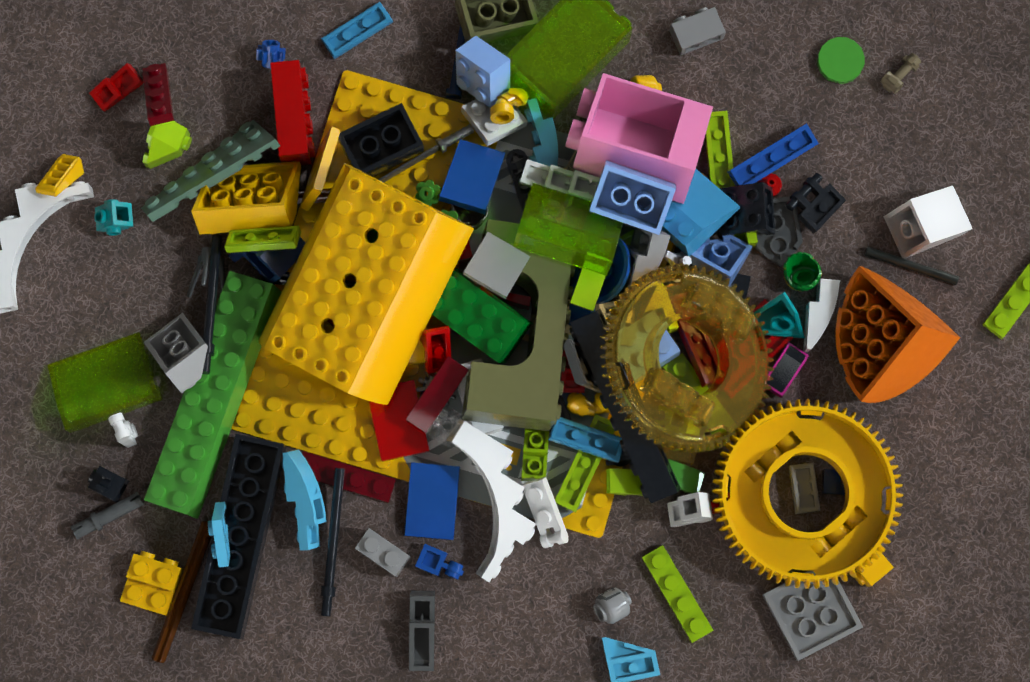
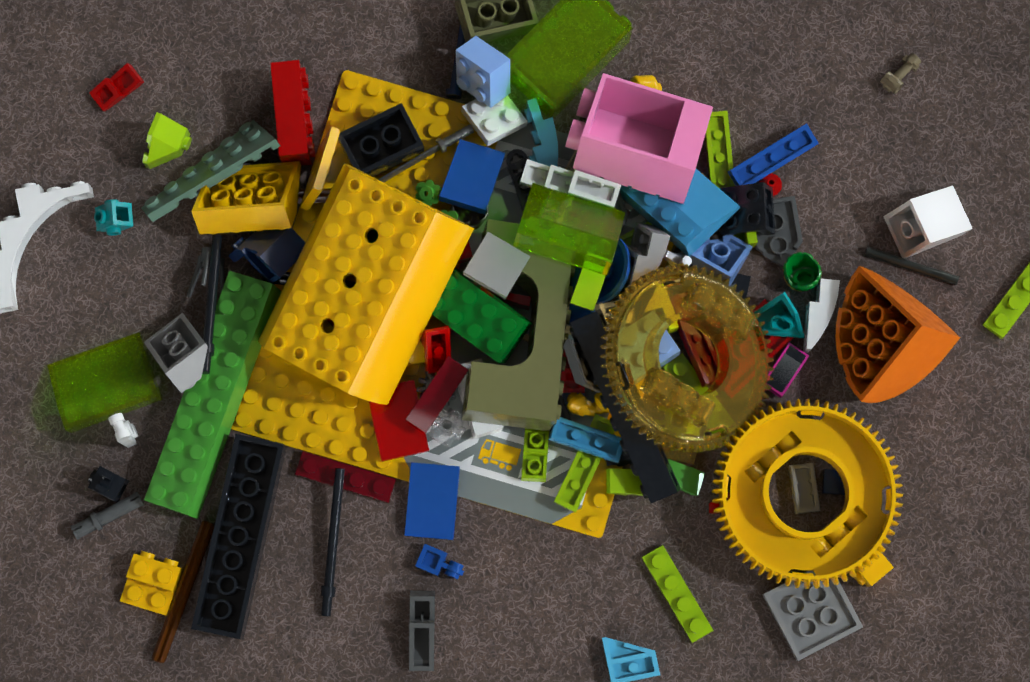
yellow slope [35,154,84,197] -> none
dark red plate [142,63,174,126] -> none
medium azure wing [208,502,230,567] -> none
lime tile [224,226,301,253] -> none
blue gear [256,40,285,69] -> none
medium azure slope [282,450,327,550] -> none
dark azure tile [321,2,393,59] -> none
light grey brick [355,528,411,578] -> none
white arch [446,419,536,582] -> none
yellow arm [490,88,529,124] -> none
white plate [521,477,568,548] -> none
light blue brick [589,160,676,235] -> none
light grey head [593,587,632,624] -> none
white brick [667,492,713,527] -> none
light grey brick [669,7,726,56] -> none
black plate [786,173,846,233] -> none
bright green tile [817,37,865,84] -> none

